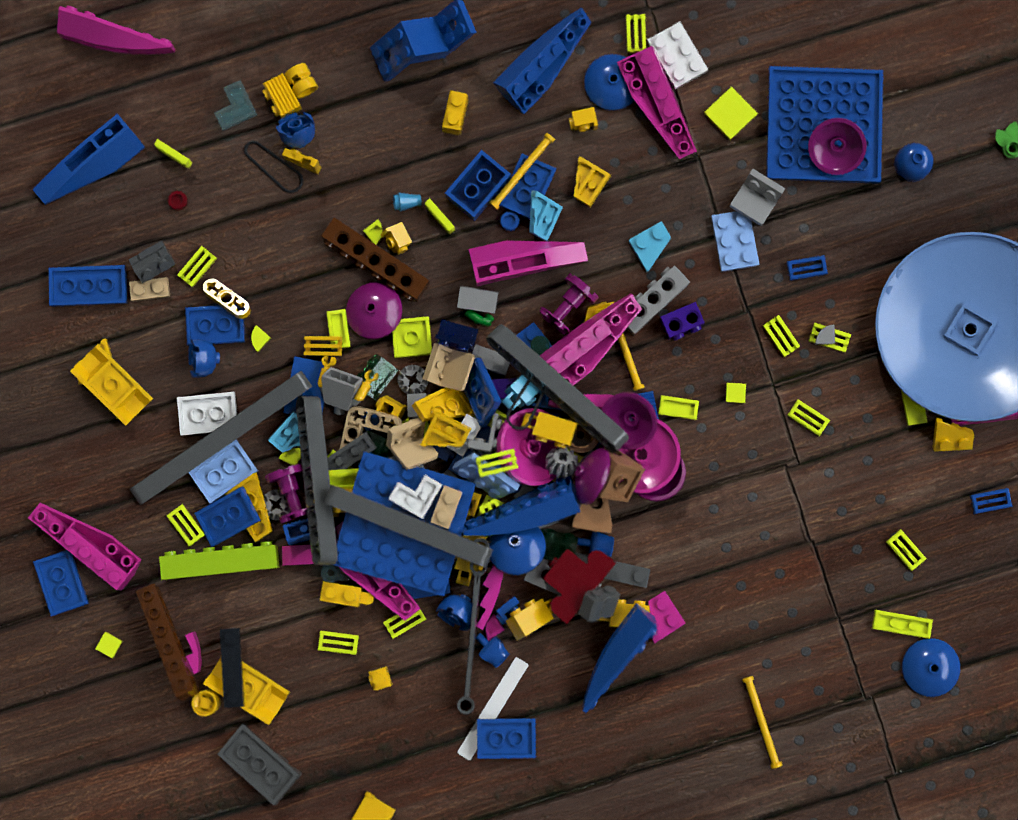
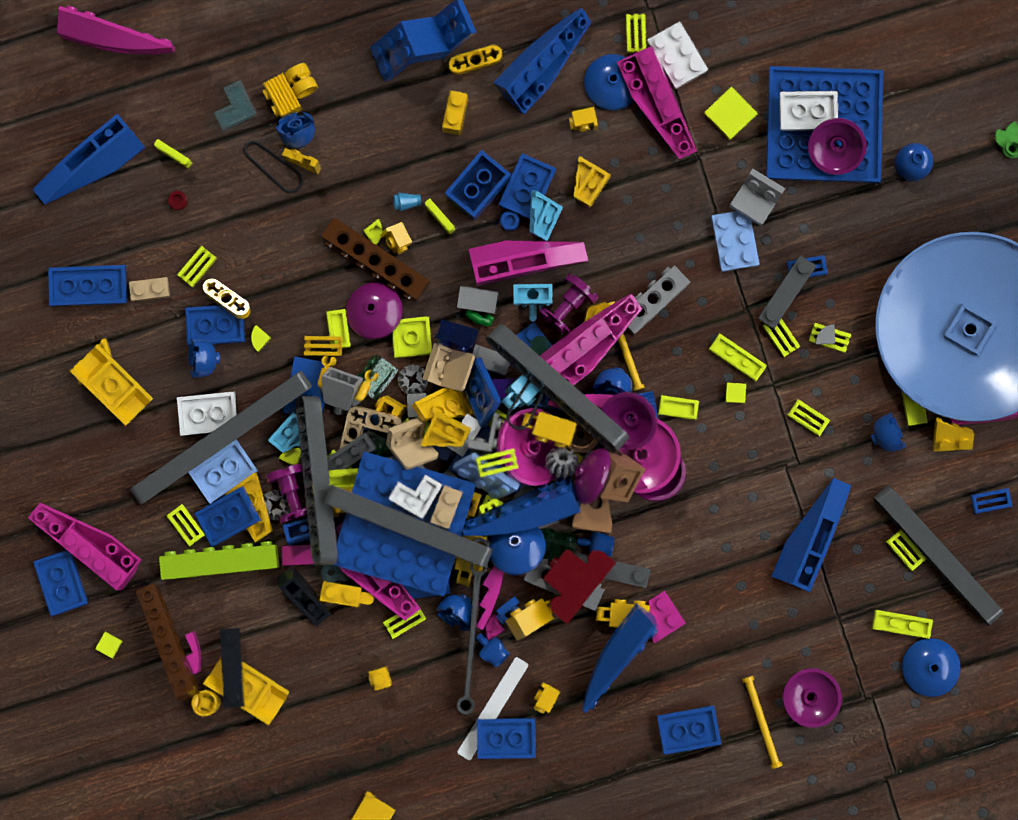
dark grey brick [129,240,176,283] -> none
dark grey hinge [218,724,302,805] -> none
neon yellow tile [318,631,359,655] -> none
yellow bar [489,133,555,210] -> none
dark grey brick [578,586,621,621] -> none
medium azure wing [628,221,671,272] -> none
dark purple brick [659,302,705,341] -> none
none -> black slope [278,566,331,626]
none -> yellow beam [449,45,502,75]
none -> medium azure piece [513,284,552,321]
none -> yellow brick [534,682,560,714]
none -> blue cylinder [593,367,633,395]
none -> blue plate [656,705,721,755]
none -> neon yellow tile [708,334,767,382]
none -> dark grey plate [758,255,816,329]
none -> blue wedge [771,478,851,592]
none -> white plate [779,91,838,131]
none -> magenta dish [783,668,842,727]
none -> blue cylinder [871,413,906,452]
none -> dark grey beam [873,485,1004,626]

